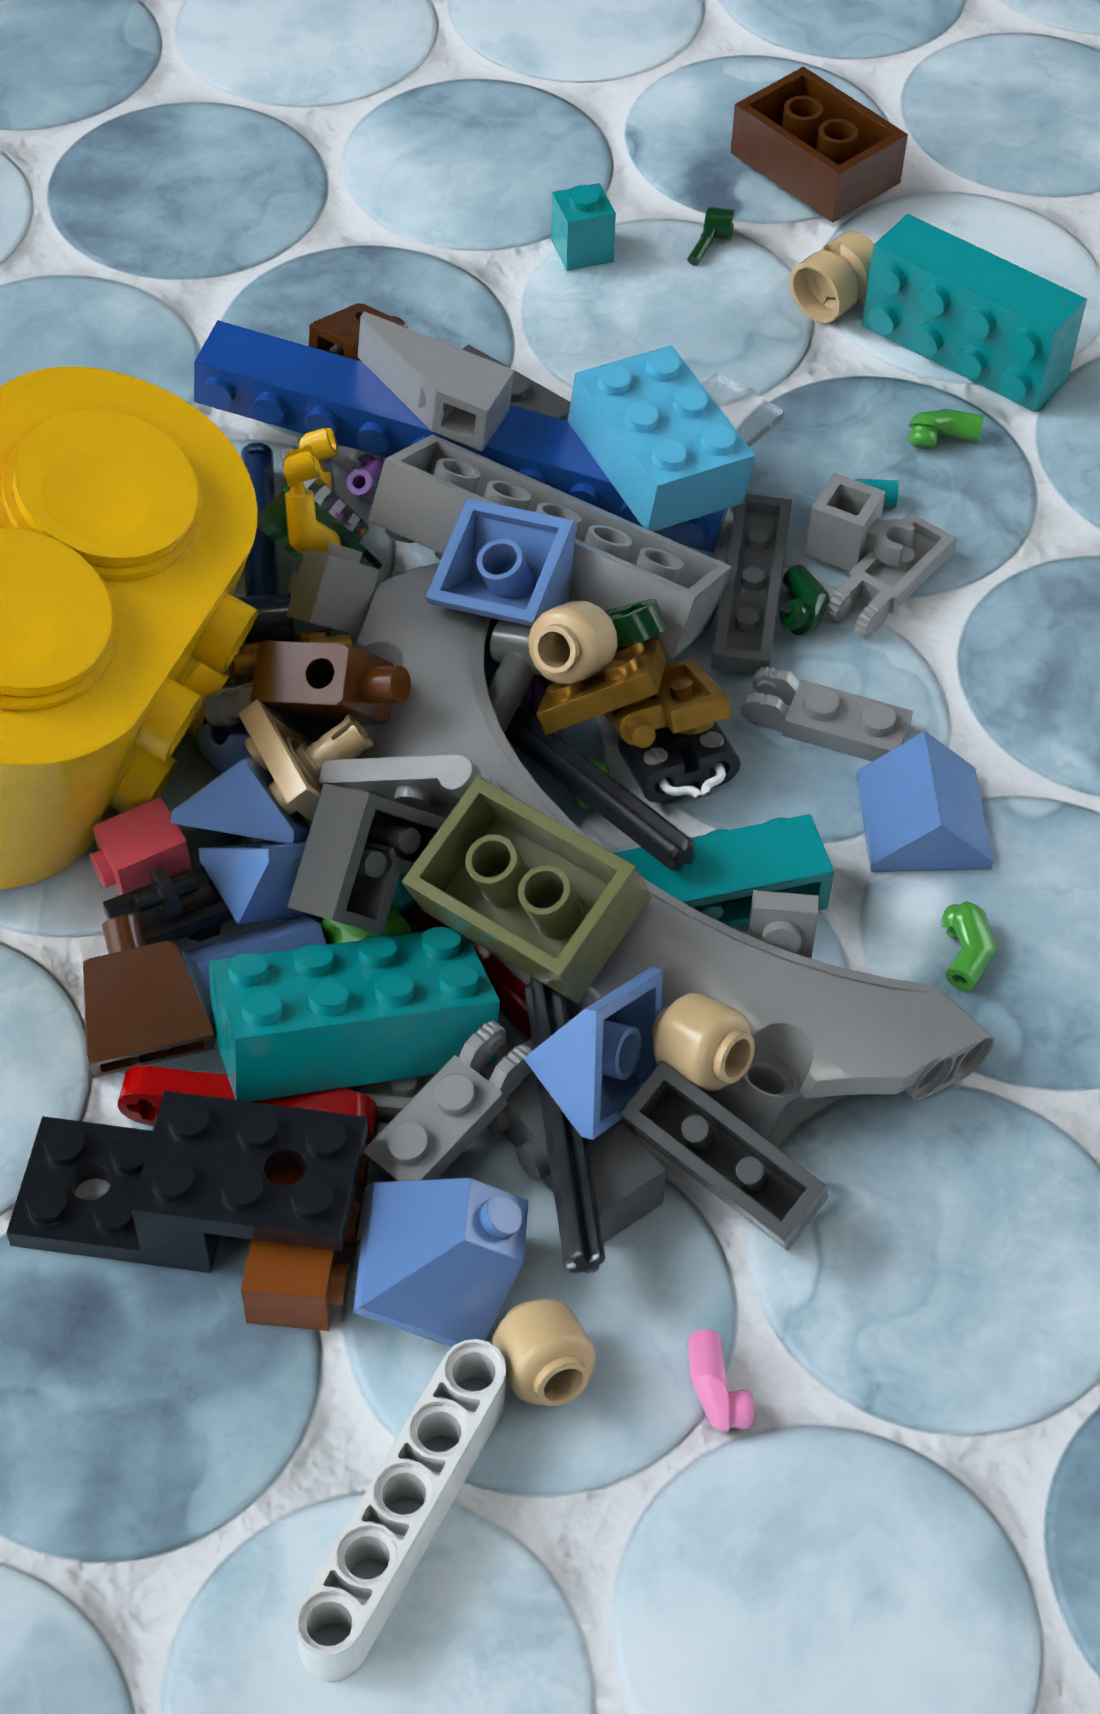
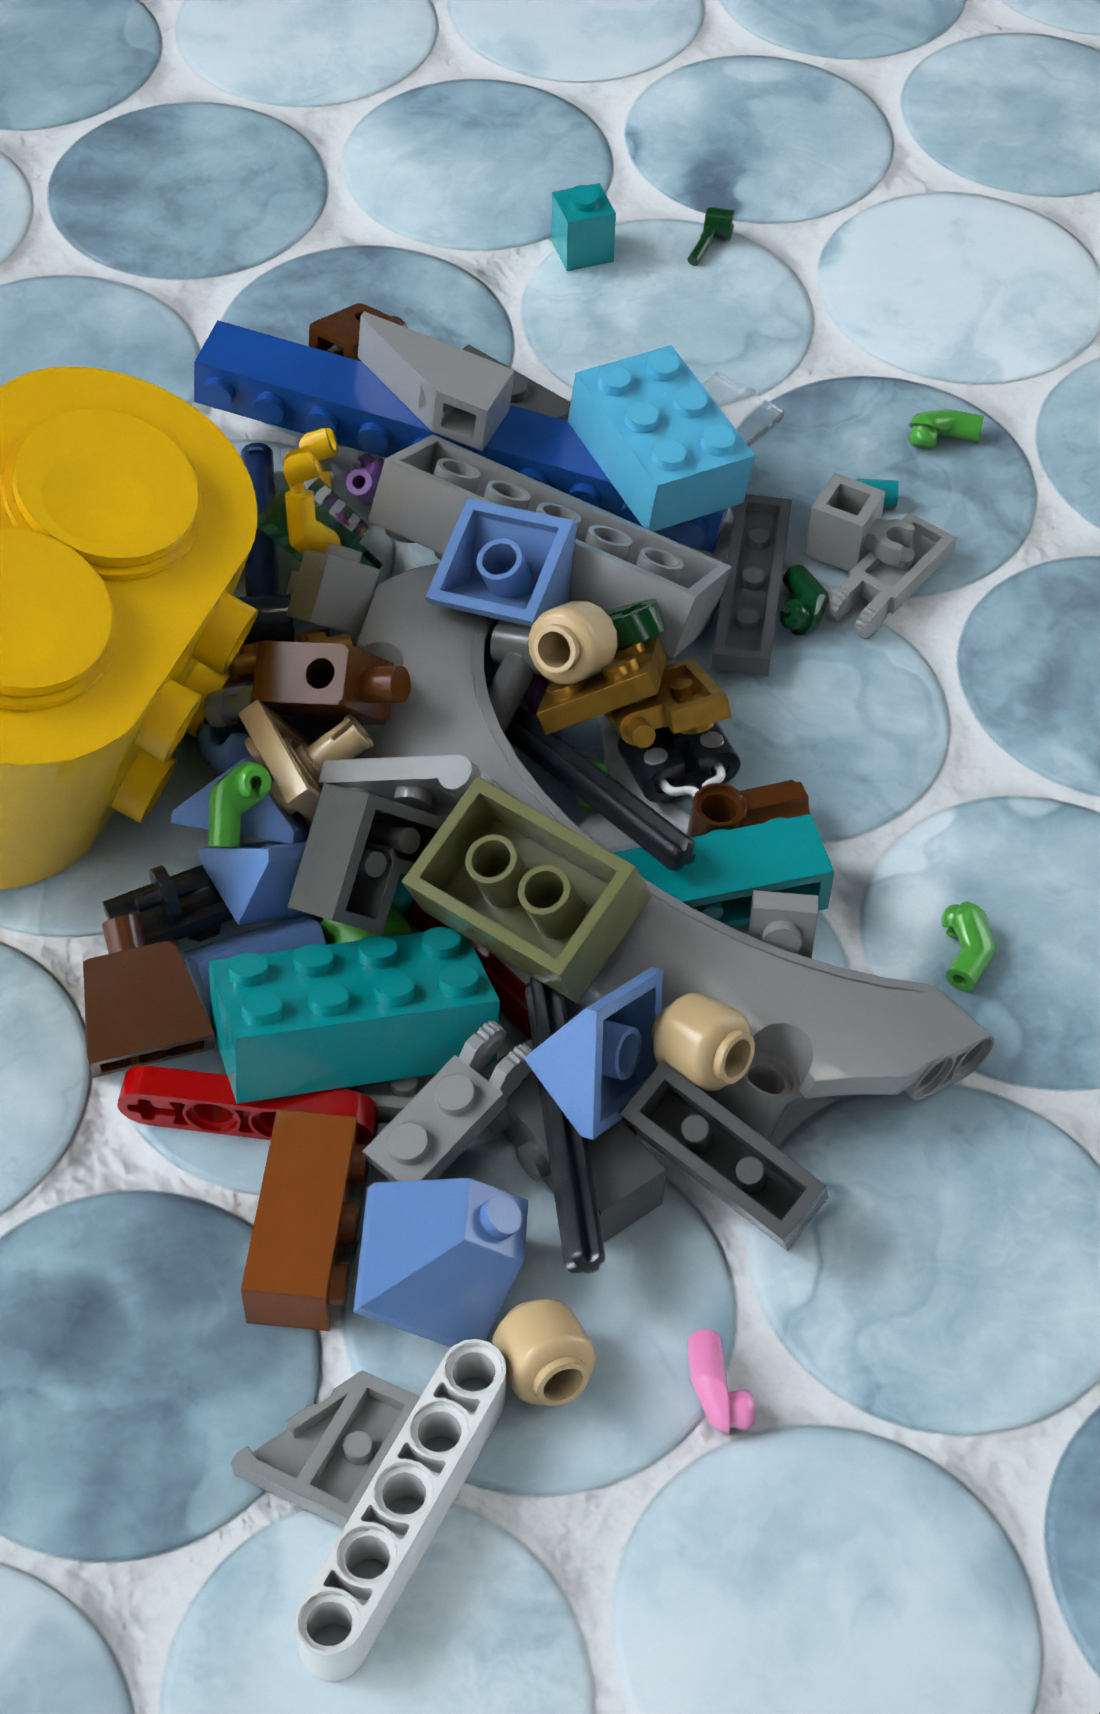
black bracket [6,1090,368,1273] -> none
coral brick [89,797,192,895] -> none
reddish brown brick [730,66,908,223] -> none
light grey hinge [740,666,913,762] -> none
tan wheel [789,231,874,324] -> none
medium blue slope [856,731,993,872] -> none
teal brick [861,213,1087,413] -> none
none -> bright green arm [208,762,272,847]
none -> light grey wing [231,1370,420,1528]
none -> reddish brown piece [686,780,810,838]

